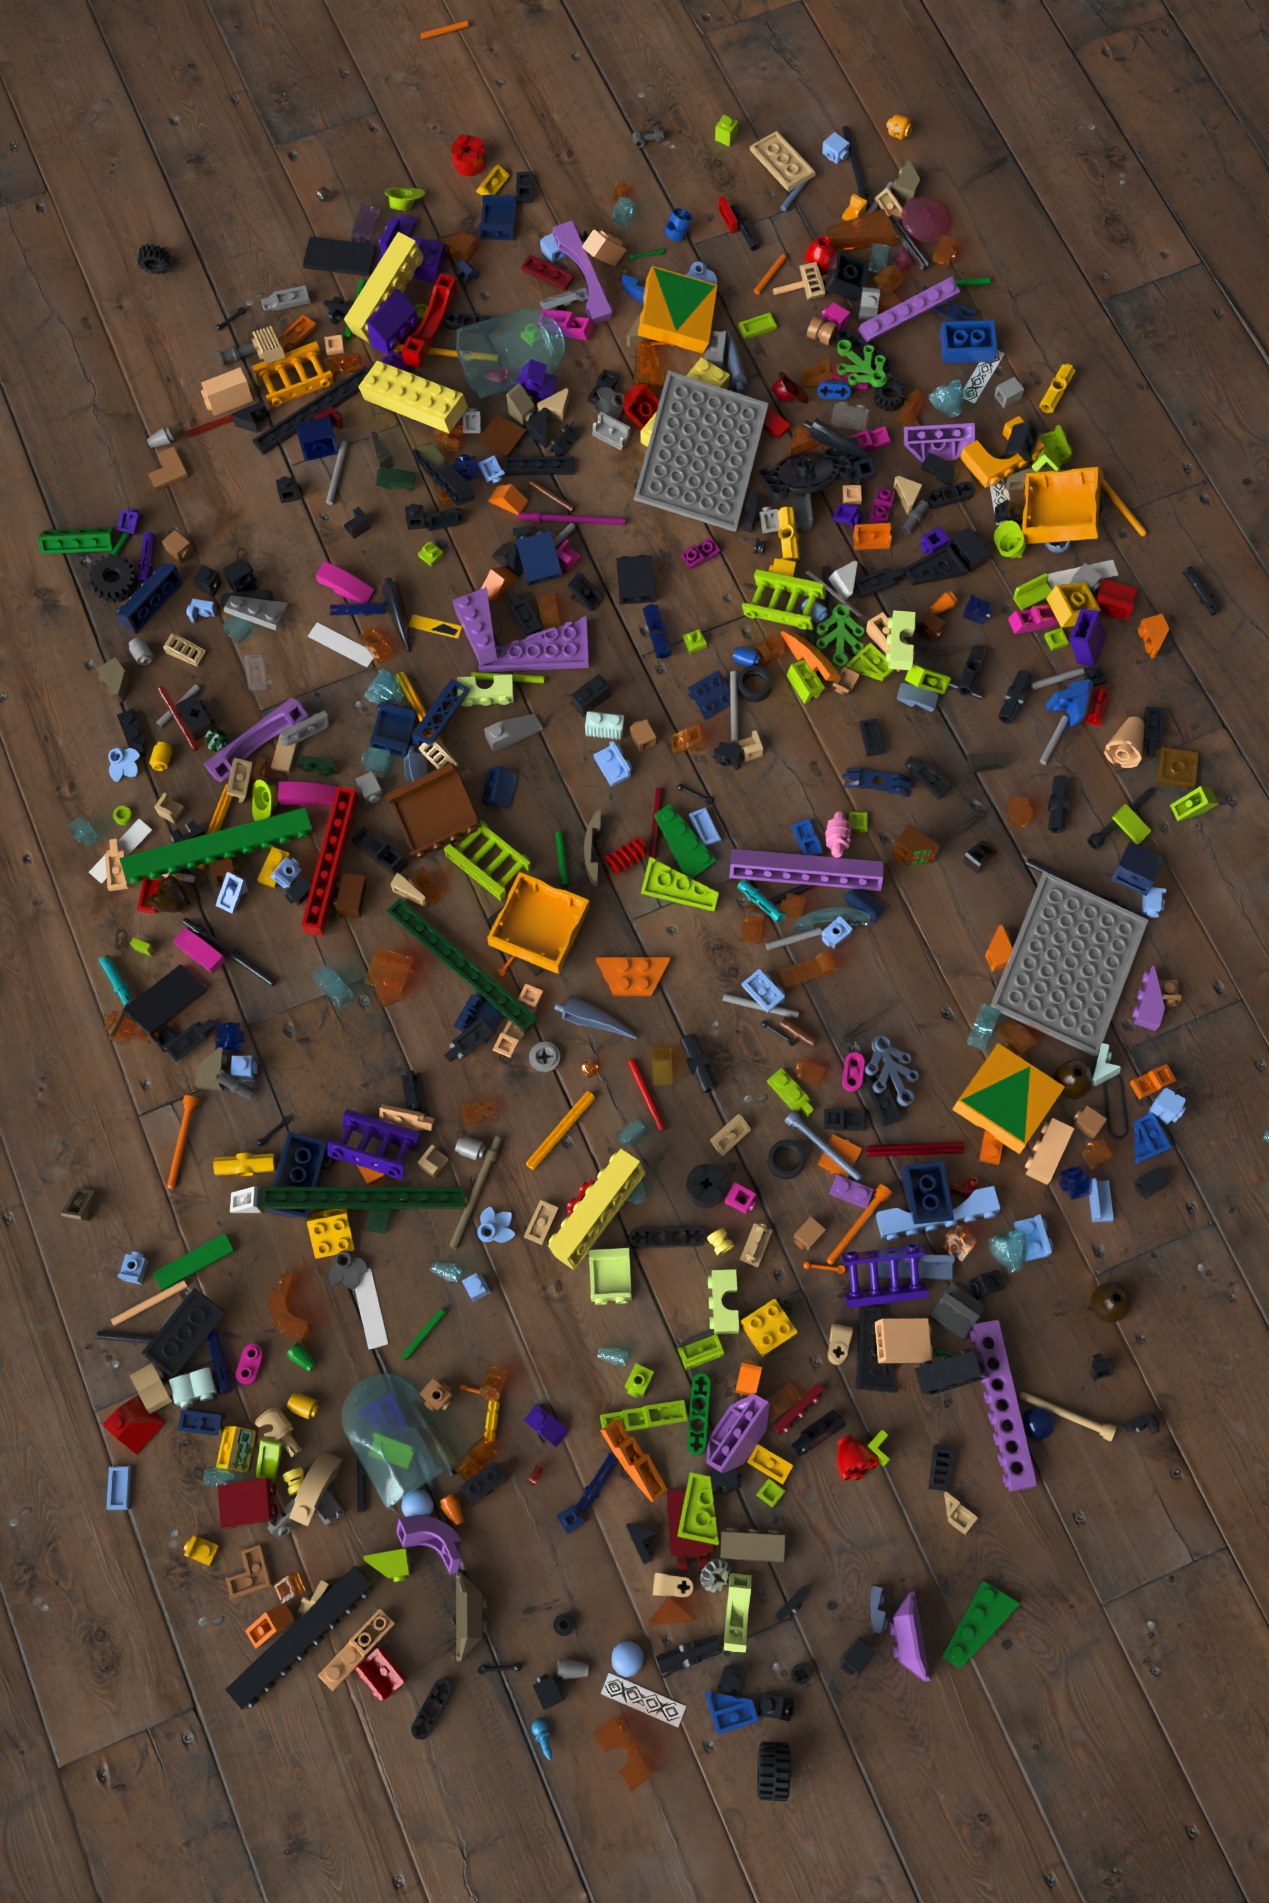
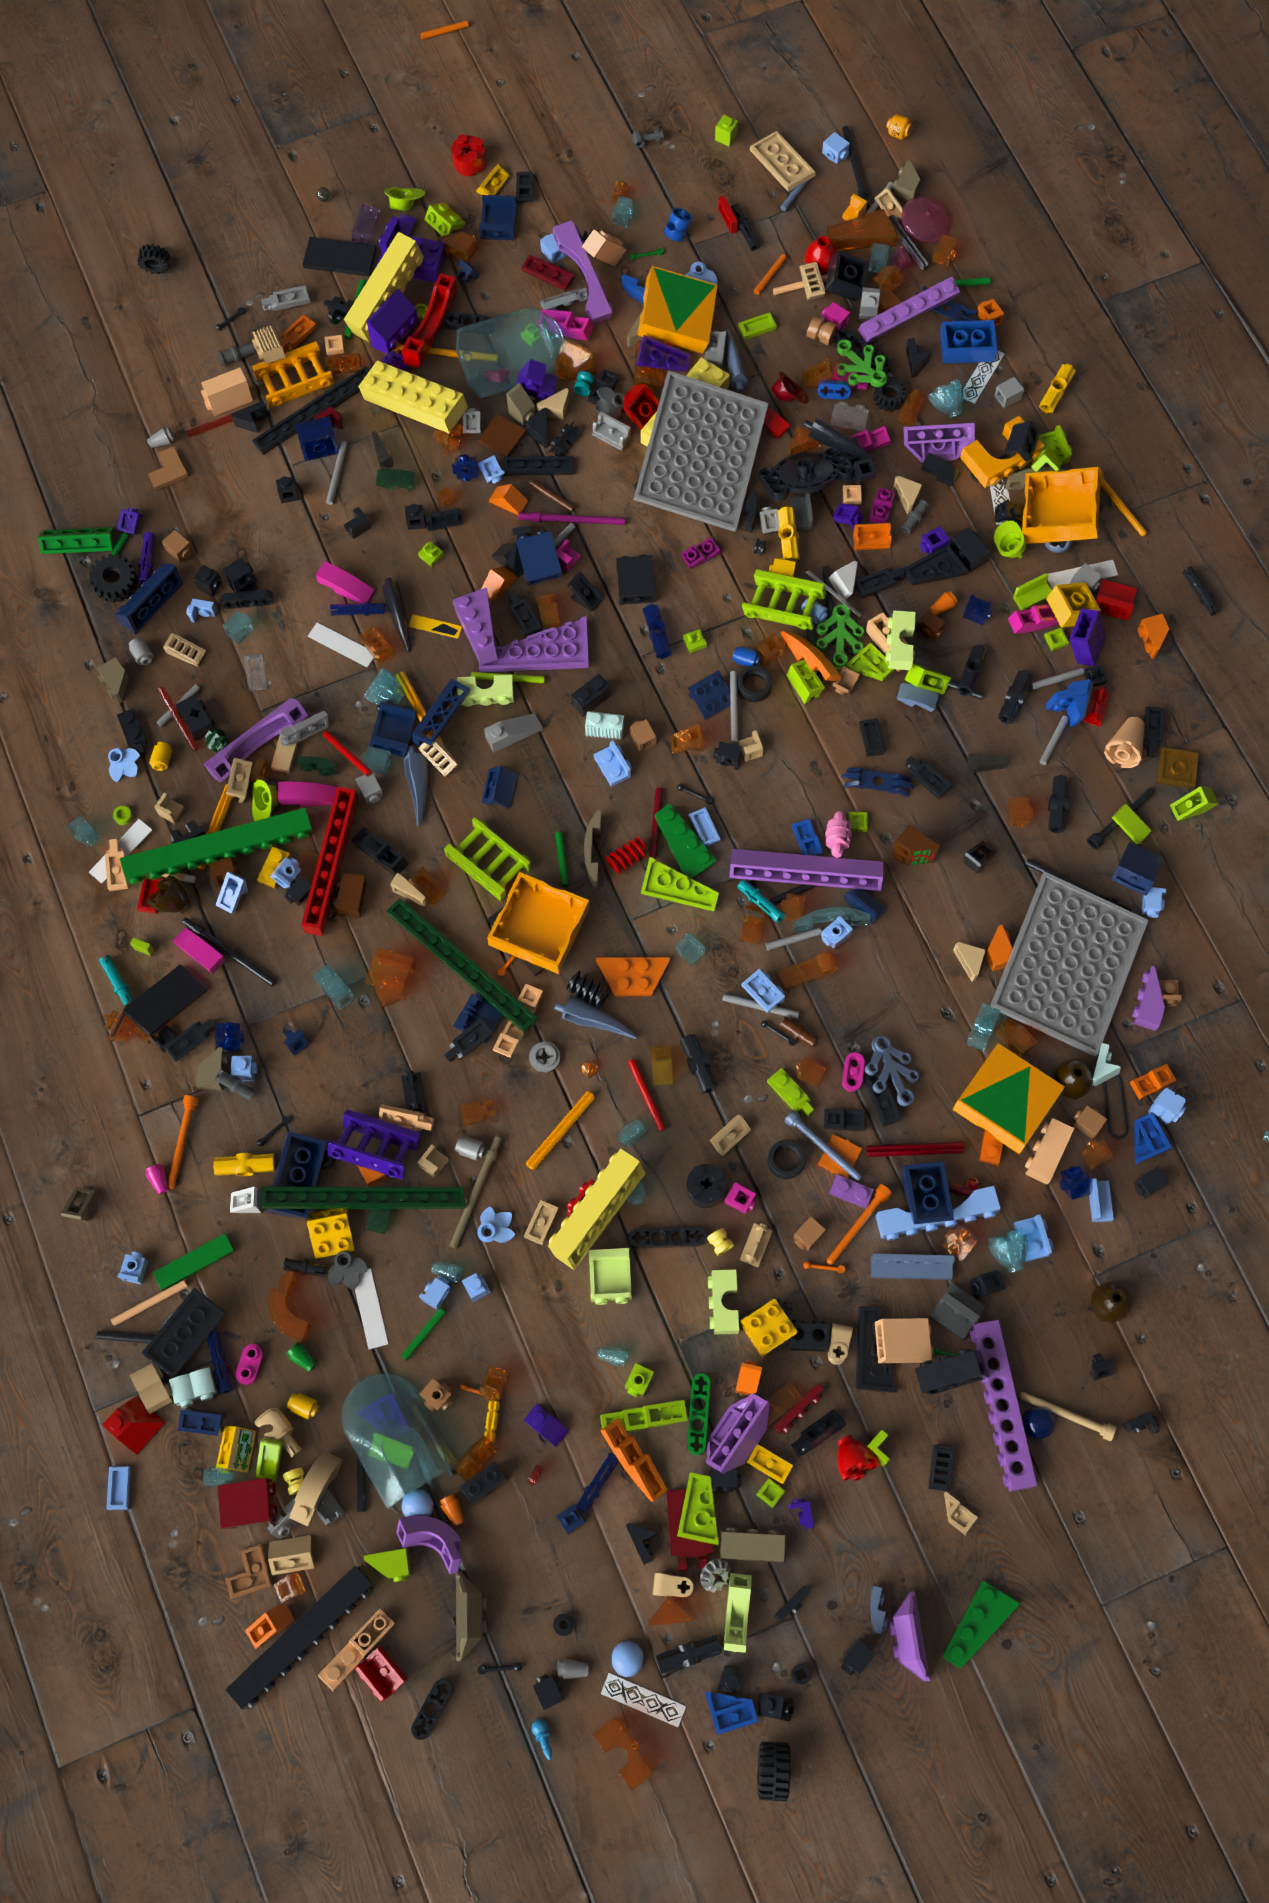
yellow bracket [184,1535,220,1566] -> none
light grey wing [224,596,288,631] -> none
tan slope [297,1580,331,1616] -> none
reddish brown panel [385,763,482,859] -> none
black beam [413,443,475,506] -> none
lime hinge [678,1334,724,1370] -> none
dark purple fence [841,1244,928,1308] -> none
black beam [925,481,975,509] -> none
none -> dark pink cone [146,1163,169,1195]
none -> tan panel [268,1535,314,1575]
none -> dark blue tile [283,1029,309,1056]
none -> black pin [283,1258,326,1277]
none -> red bar [323,731,372,777]
none -> light blue brick [419,1276,451,1310]
none -> lime bracket [425,202,465,239]
none -> clear orange slope [555,338,596,381]
none -> black piece [566,970,609,1009]
none -> teal wheel [573,371,594,396]
none -> dark purple wing [636,335,691,372]
none -> clear light blue panel [675,933,705,966]
none -> black brick [787,1320,829,1352]
none -> dark purple bracket [788,1498,814,1530]
none -> black slope [906,338,931,378]
none -> tan slope [953,942,985,982]
none -> orange brick [977,299,1004,327]

